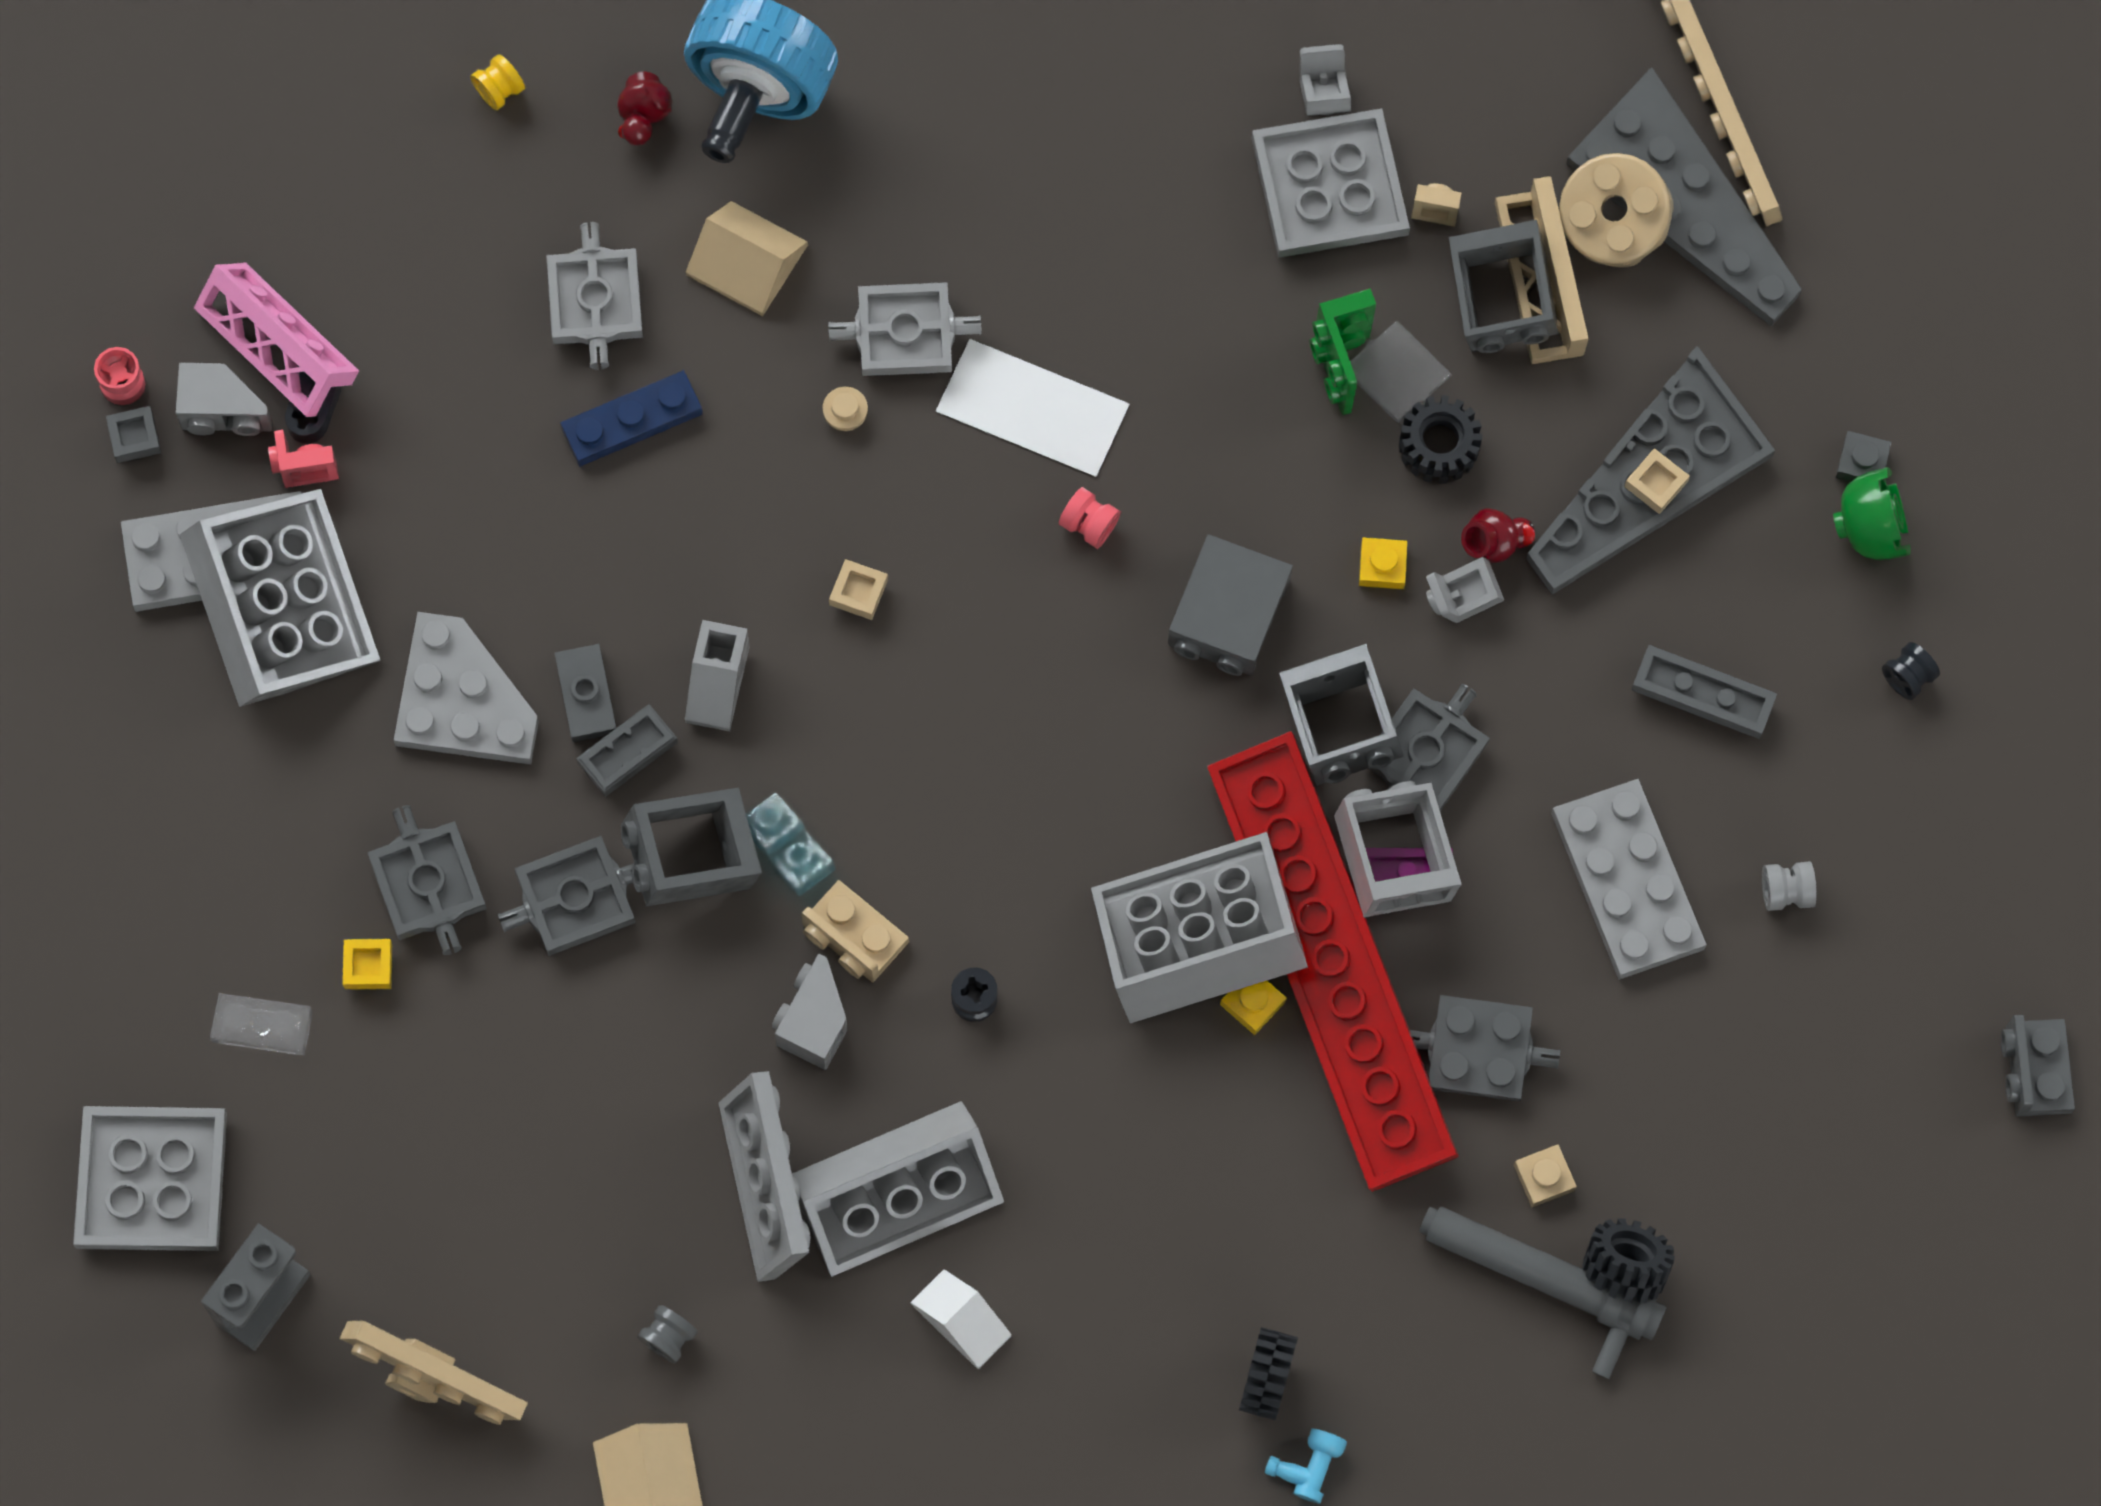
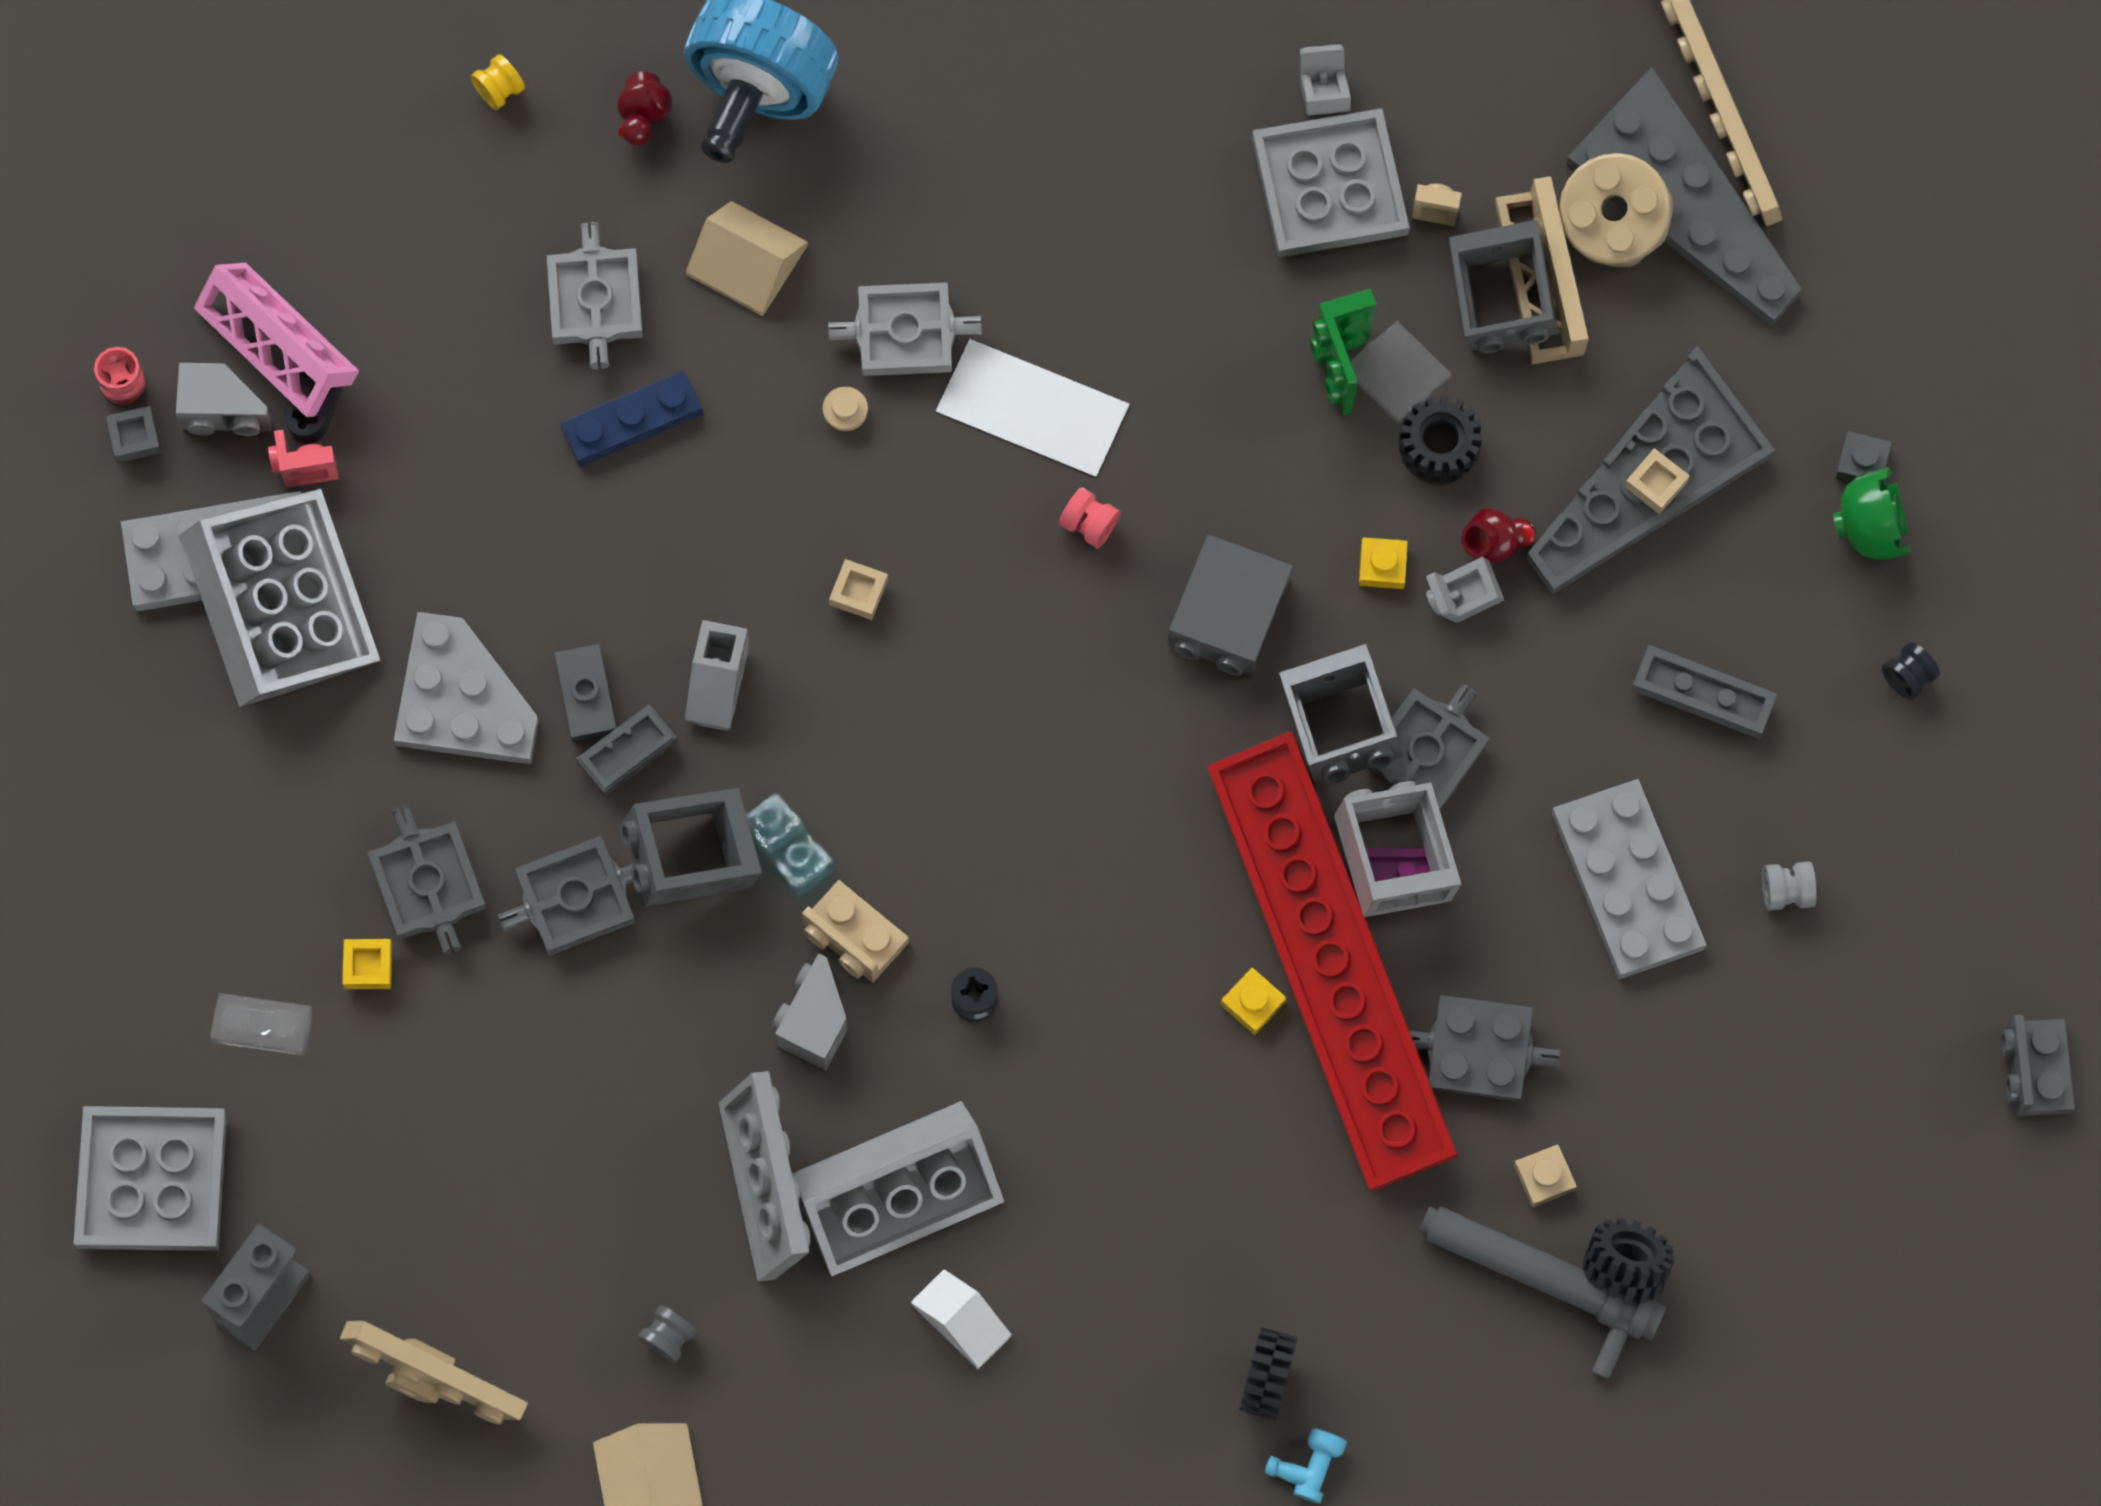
light grey slope [1091,832,1308,1024] -> none

